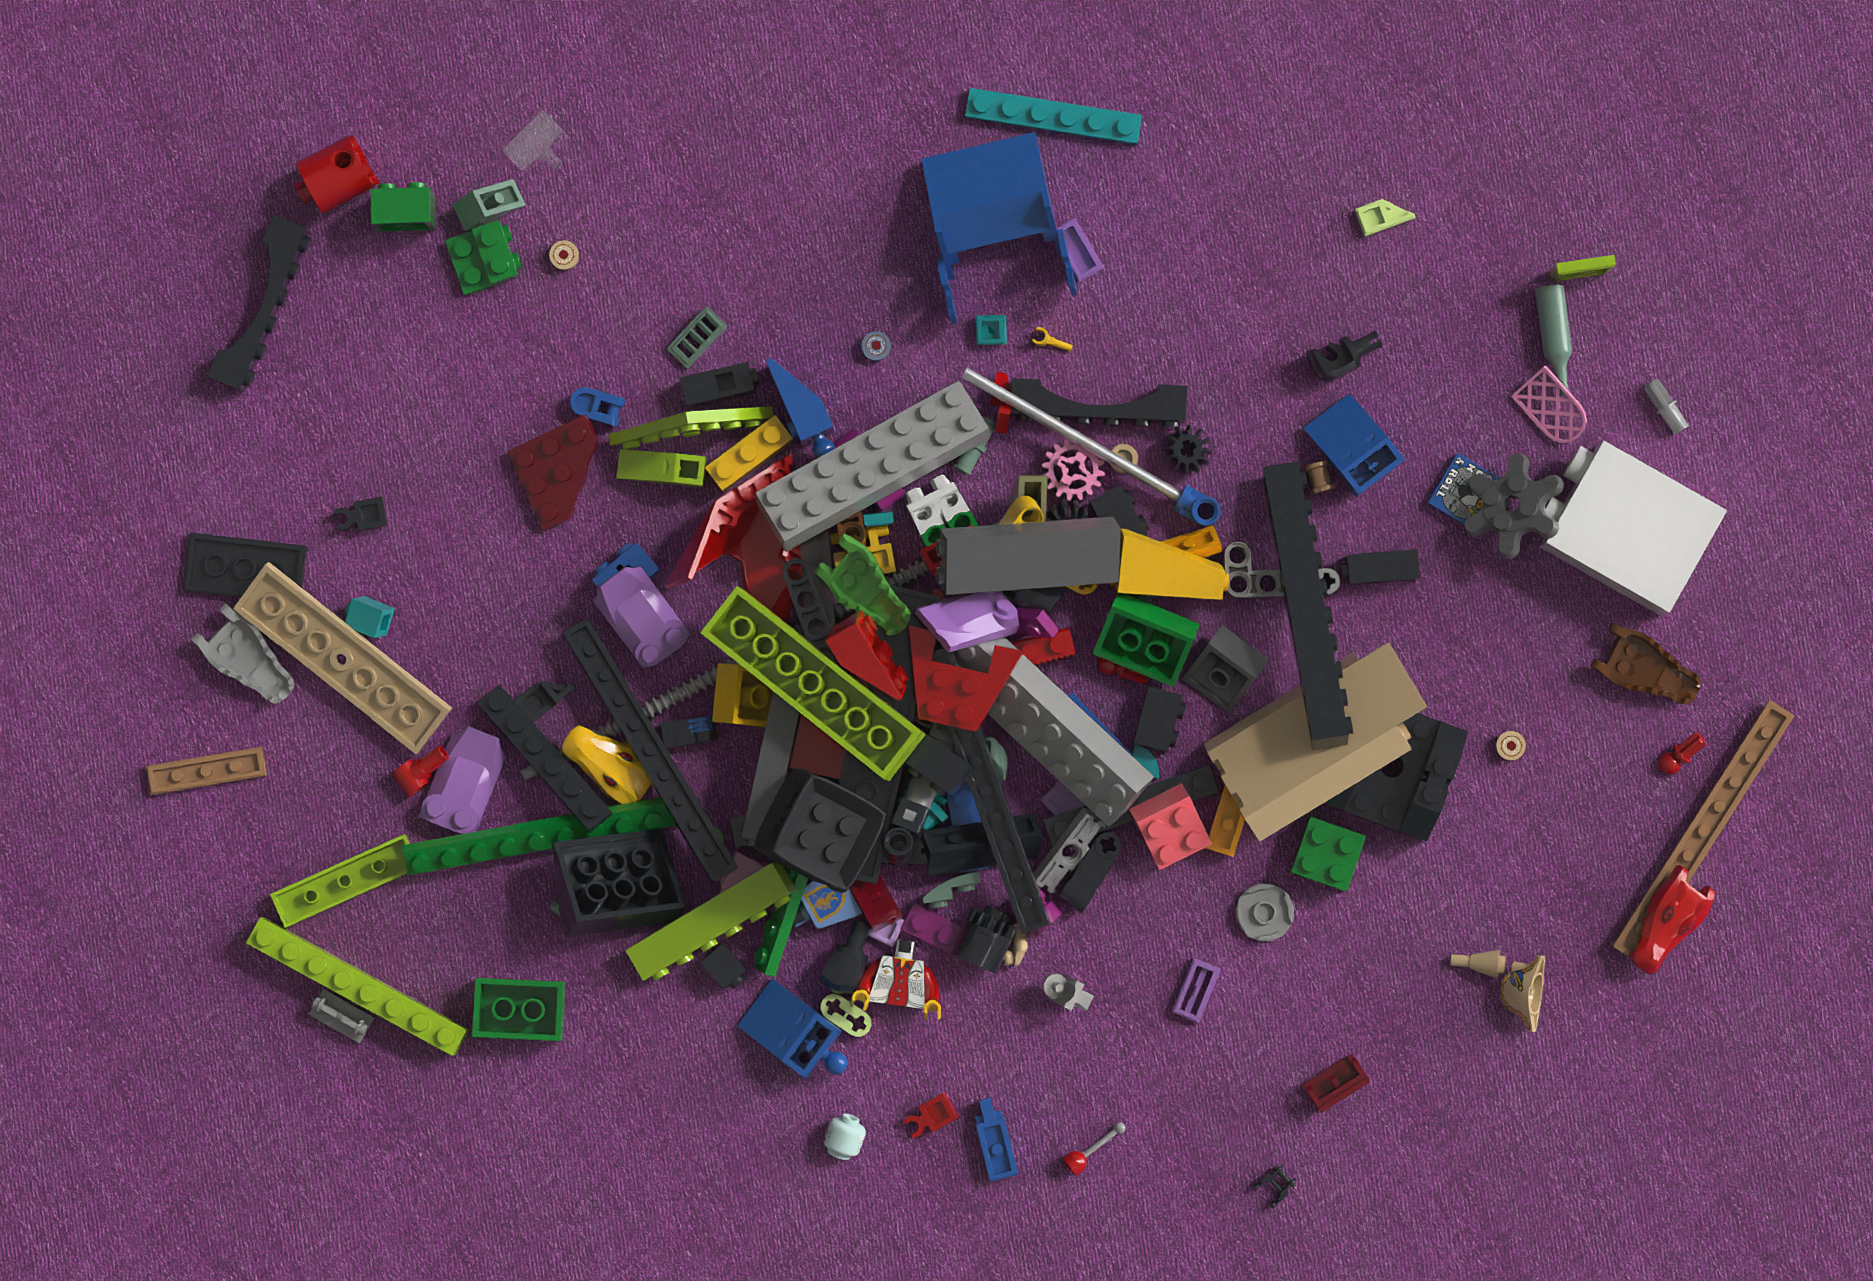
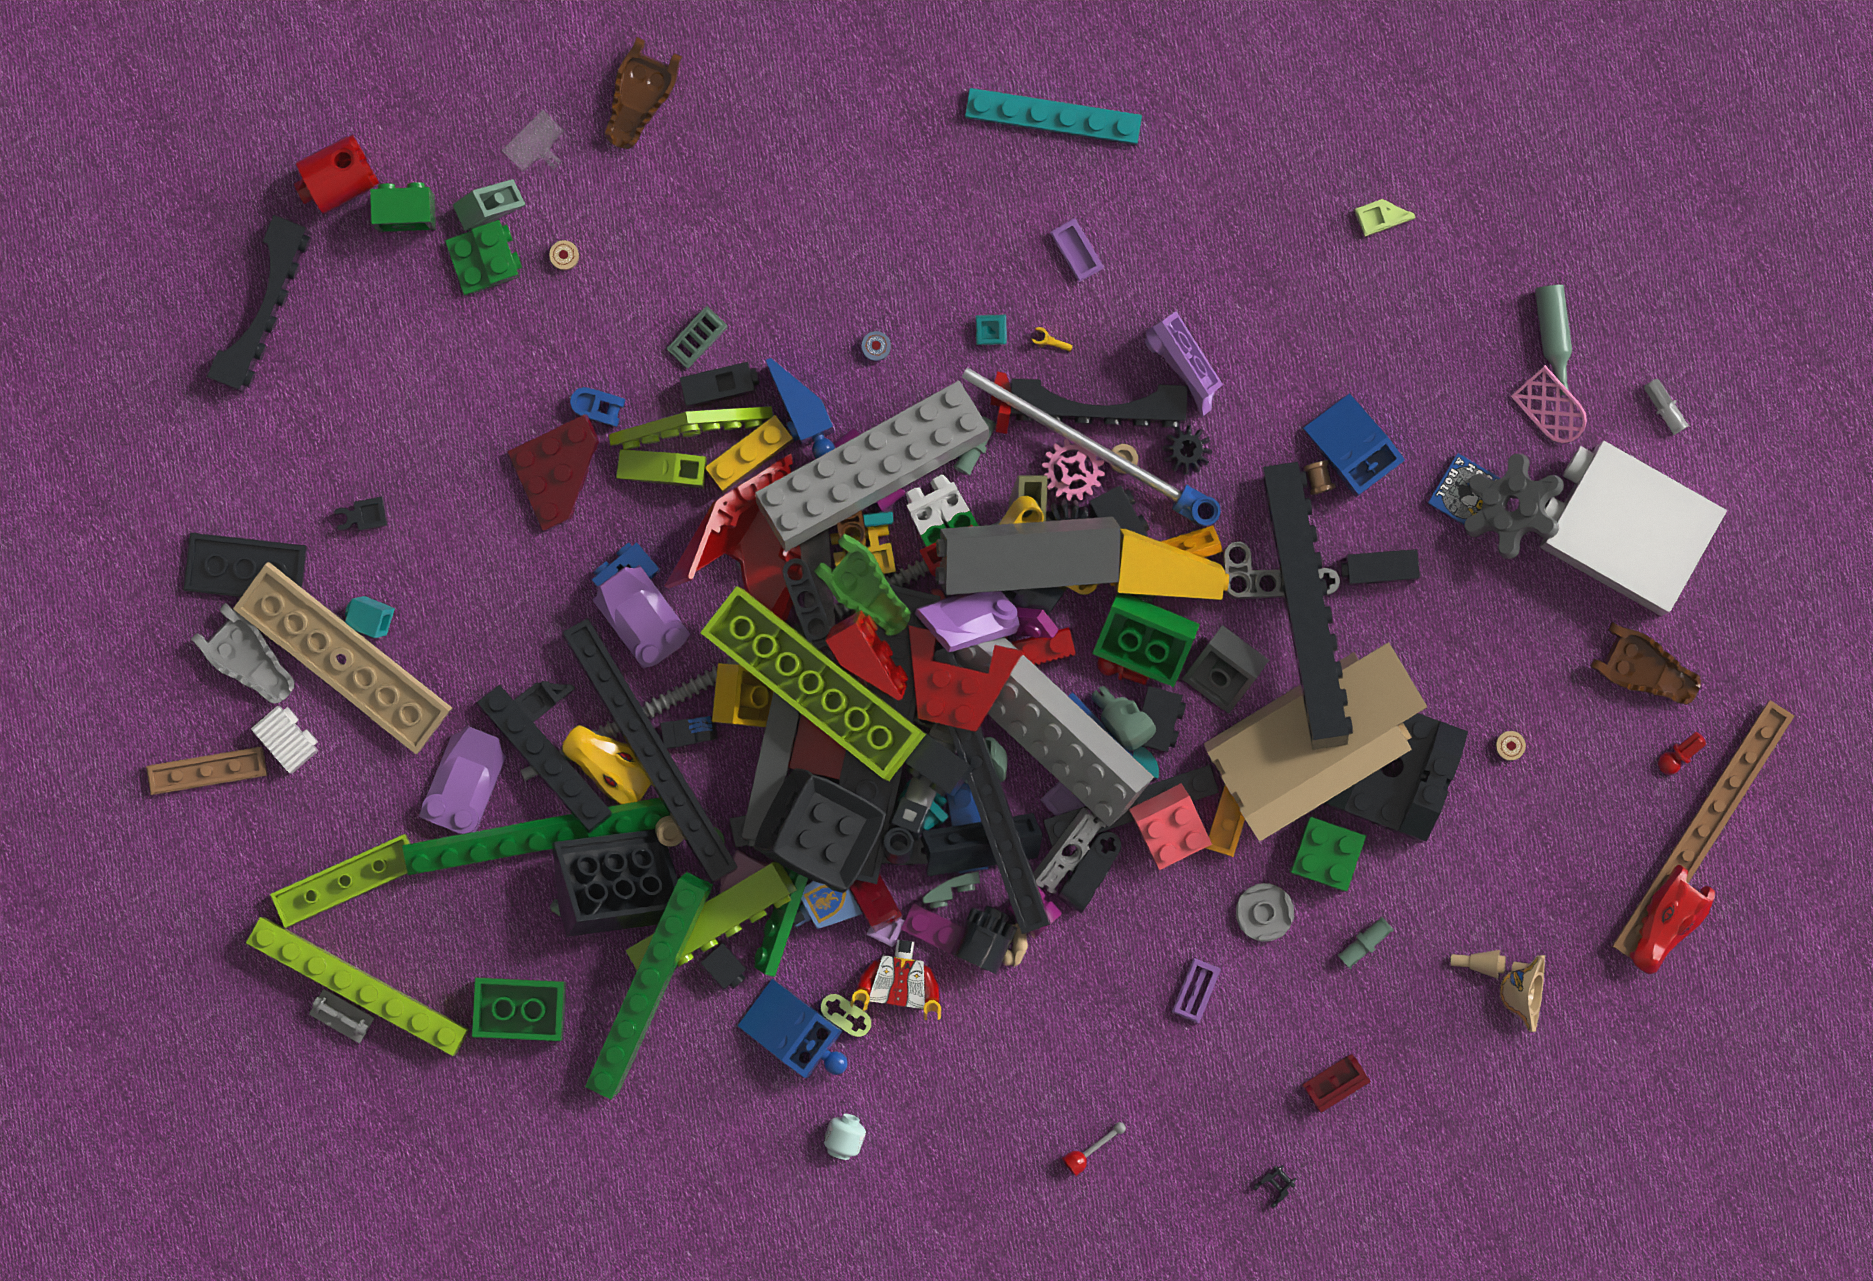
red pin [391,745,450,798] -> none
black piece [820,920,871,995] -> none
red plate [903,1092,960,1138] -> none
blue piece [922,132,1078,325] -> none
blue hinge [975,1097,1019,1182] -> none
light grey hips [1042,973,1093,1011] -> none
black piece [1306,330,1383,383] -> none
lime tile [1549,255,1616,282] -> none
none -> white brick [251,706,319,774]
none -> green brick [585,872,713,1100]
none -> reddish brown animal [605,37,683,149]
none -> tan tile [655,816,684,846]
none -> sand green piece [1092,686,1156,750]
none -> medium lavender slope [1145,311,1223,417]
none -> sand green pin [1338,916,1394,969]

